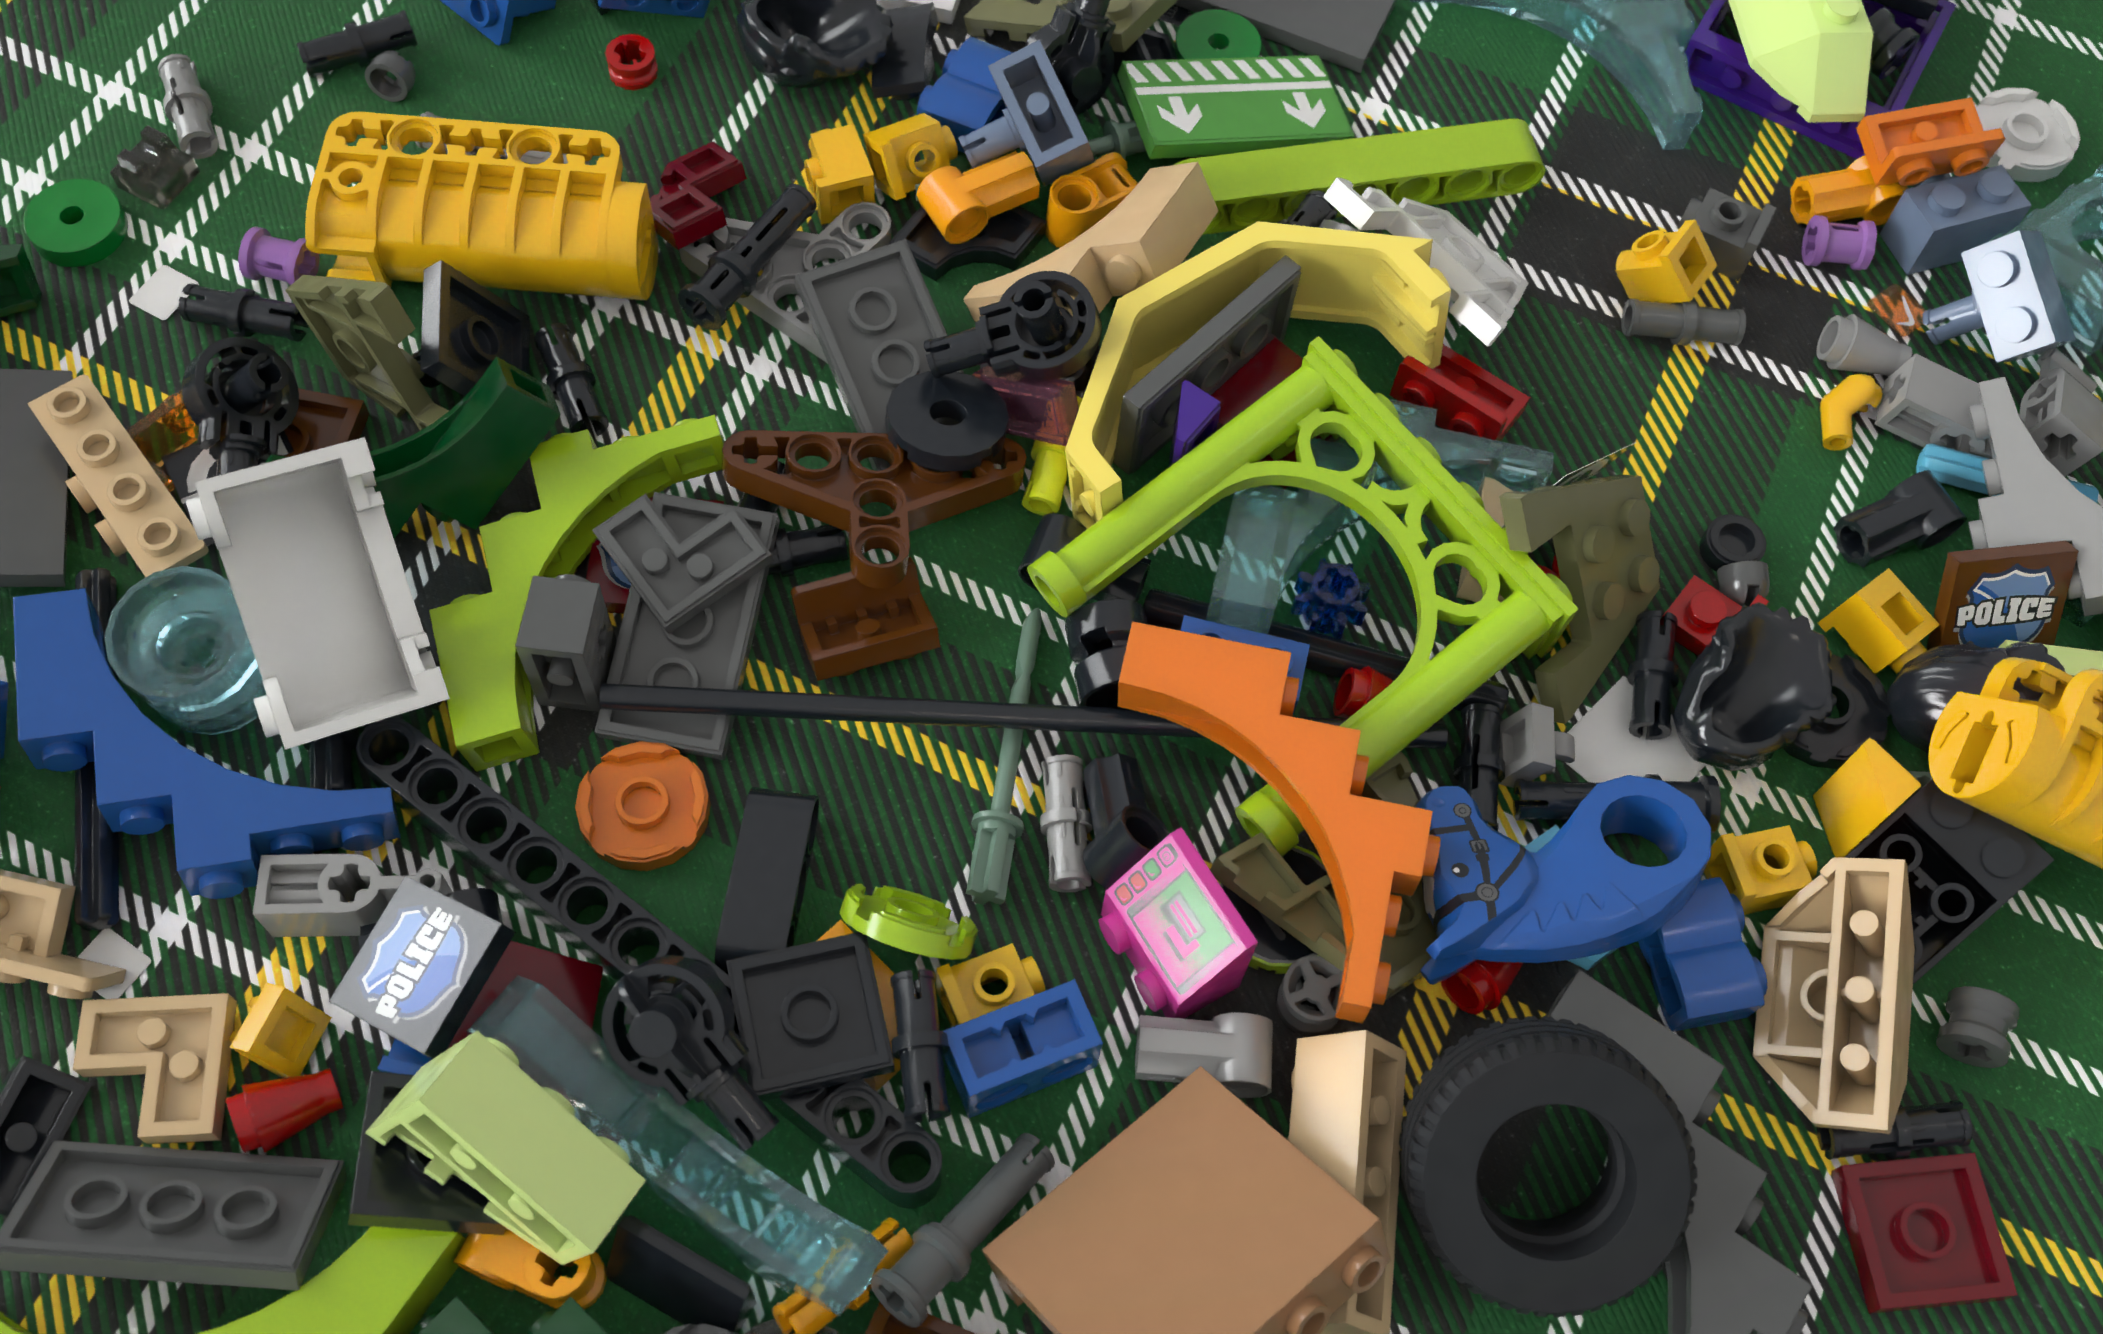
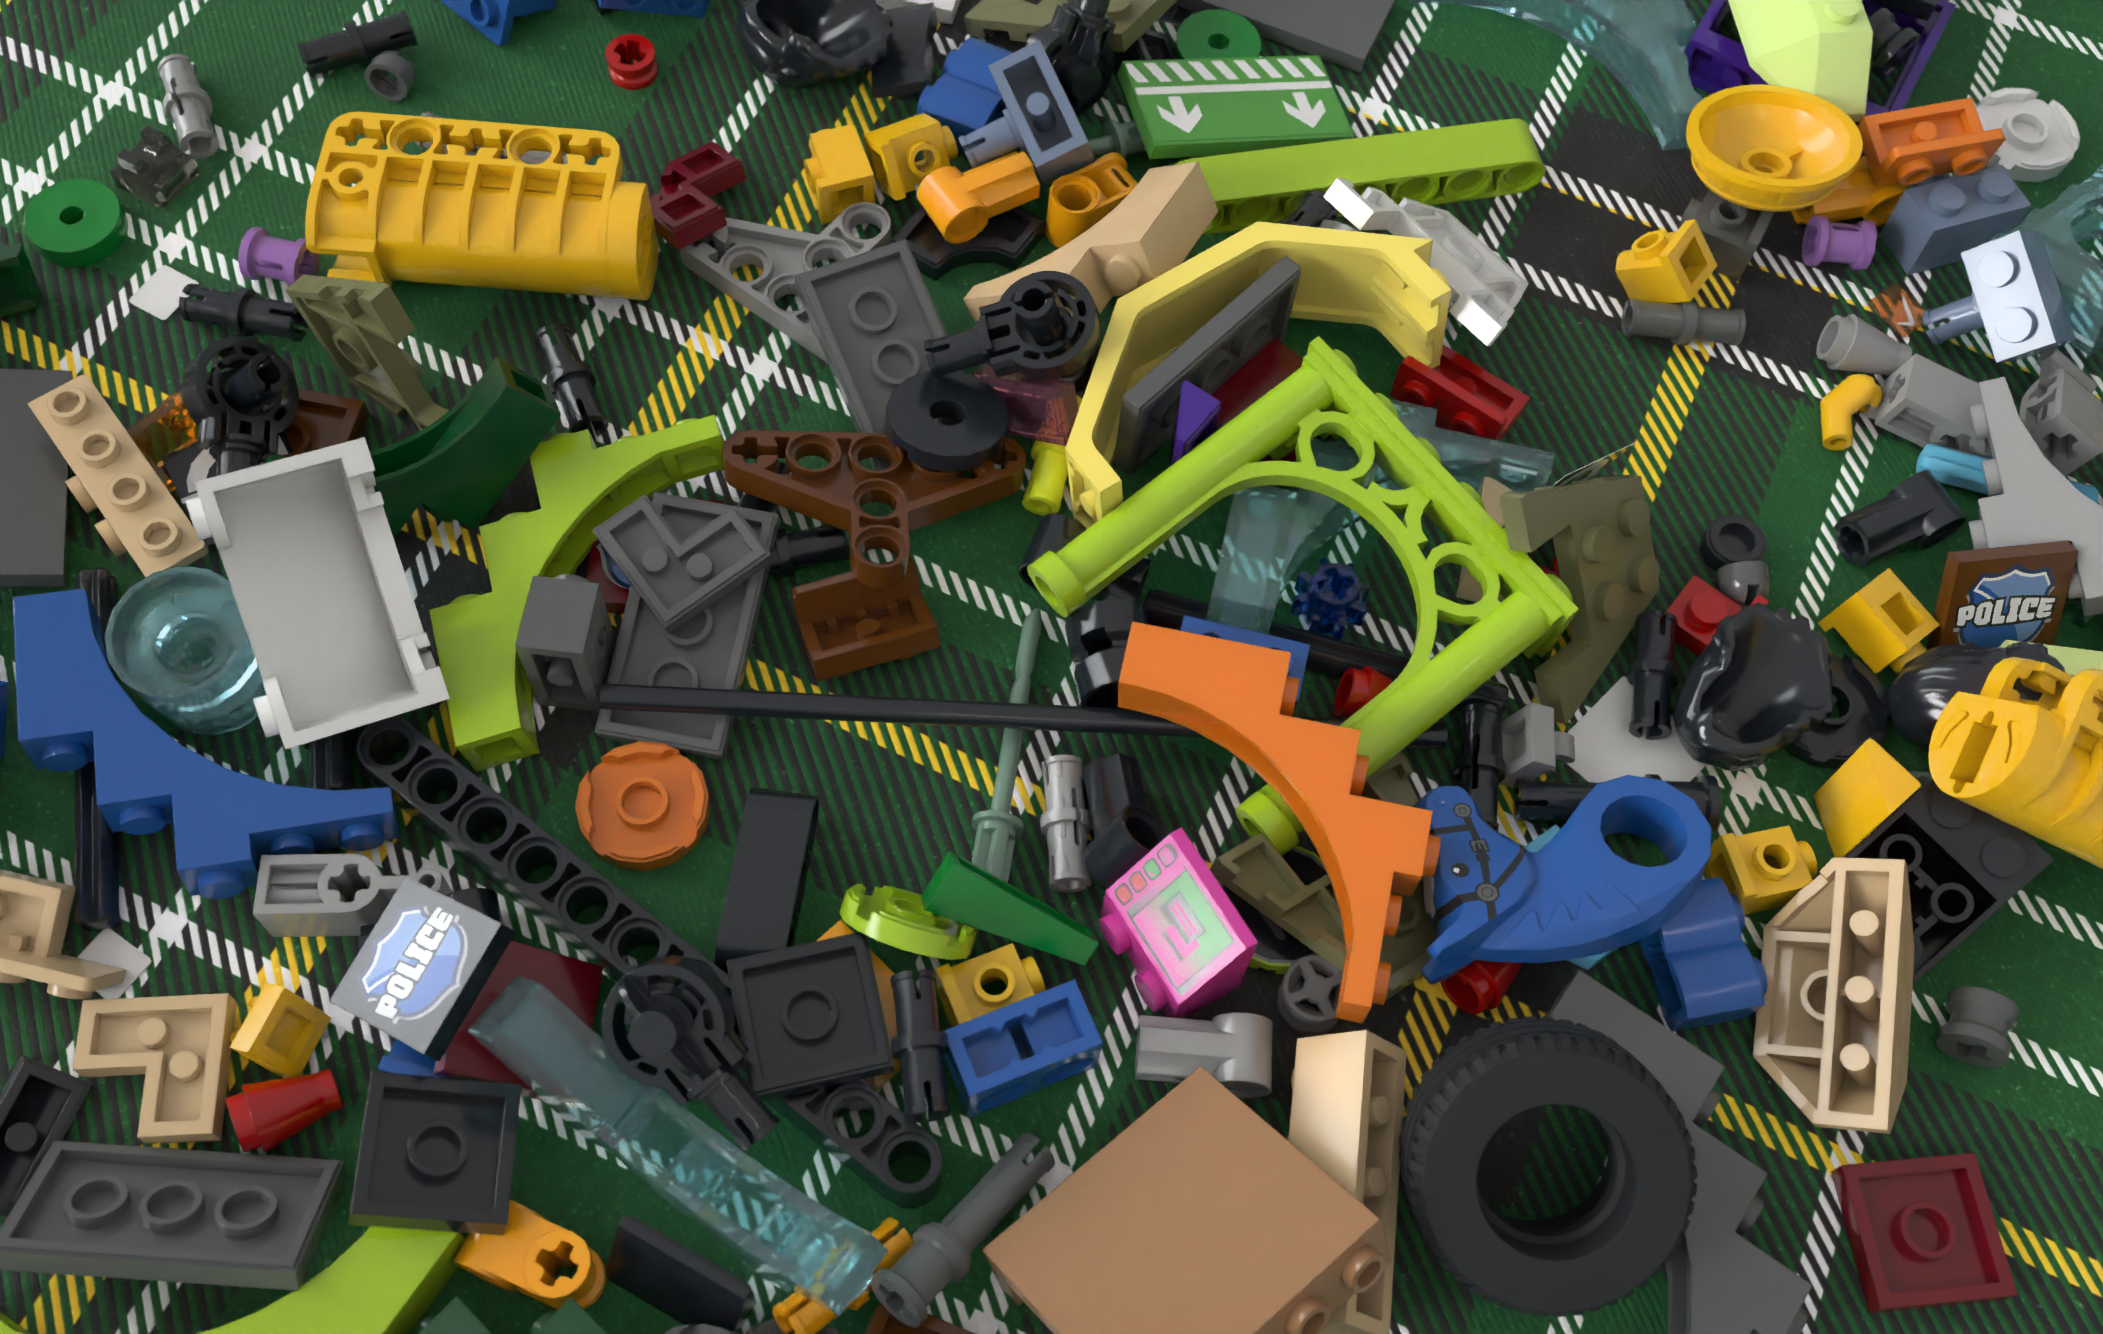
yellowish green wedge [365,1030,646,1265] -> none
black tile [412,260,530,396] -> none
black pin [678,183,817,331] -> none
black pin [1816,1100,1973,1160] -> none
none -> green piece [921,850,1099,966]
none -> yellow hat [1686,85,1863,212]

